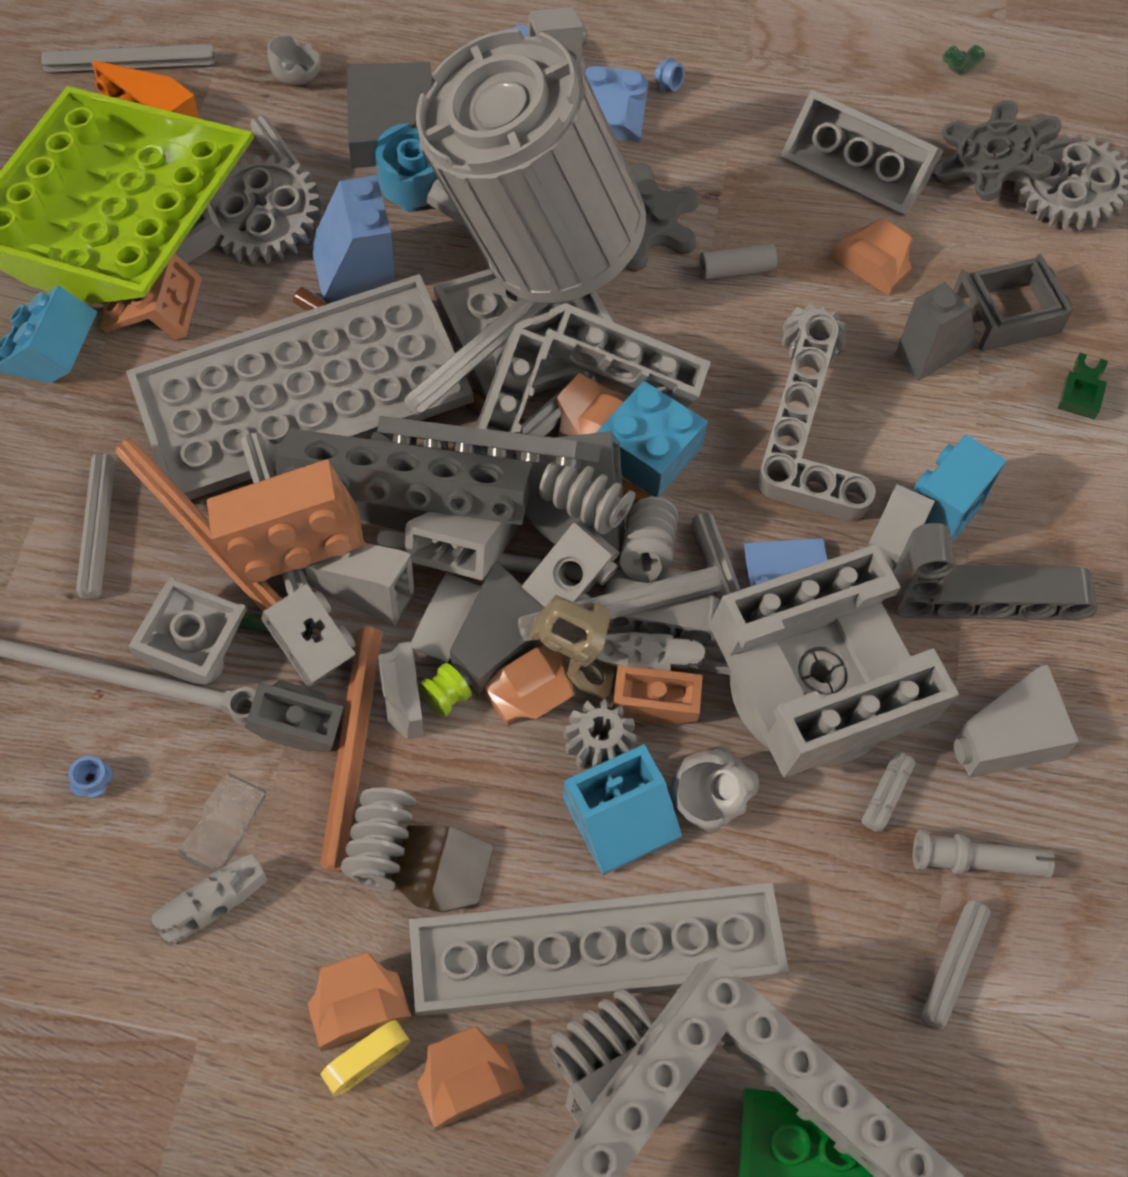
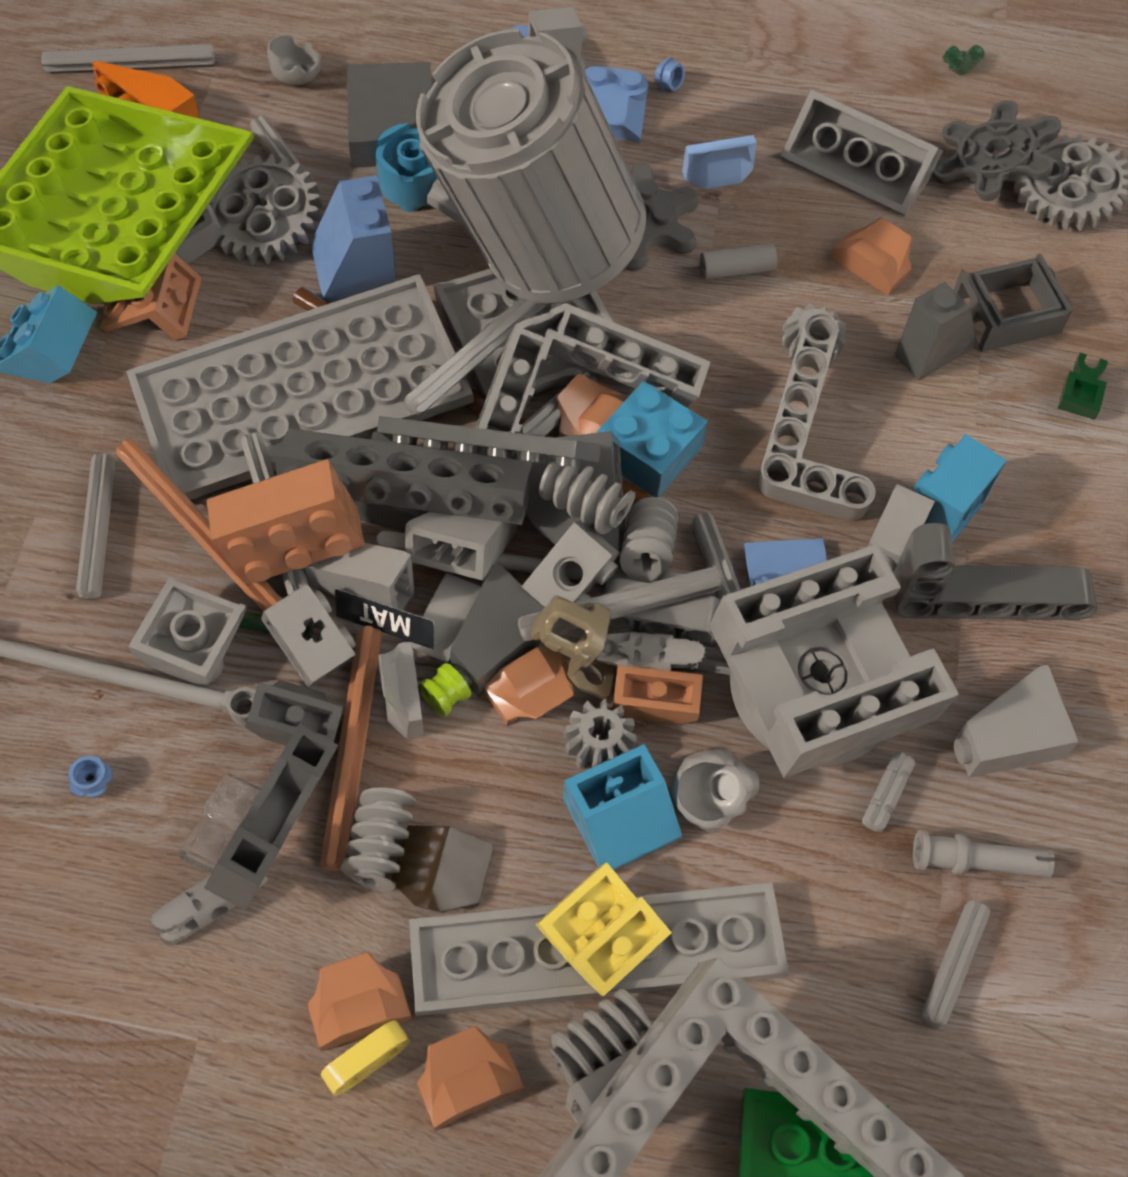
none -> dark grey arch [204,724,338,910]
none -> black sticker [334,588,434,650]
none -> light yellow slope [535,862,672,996]
none -> light blue slope [682,135,757,189]

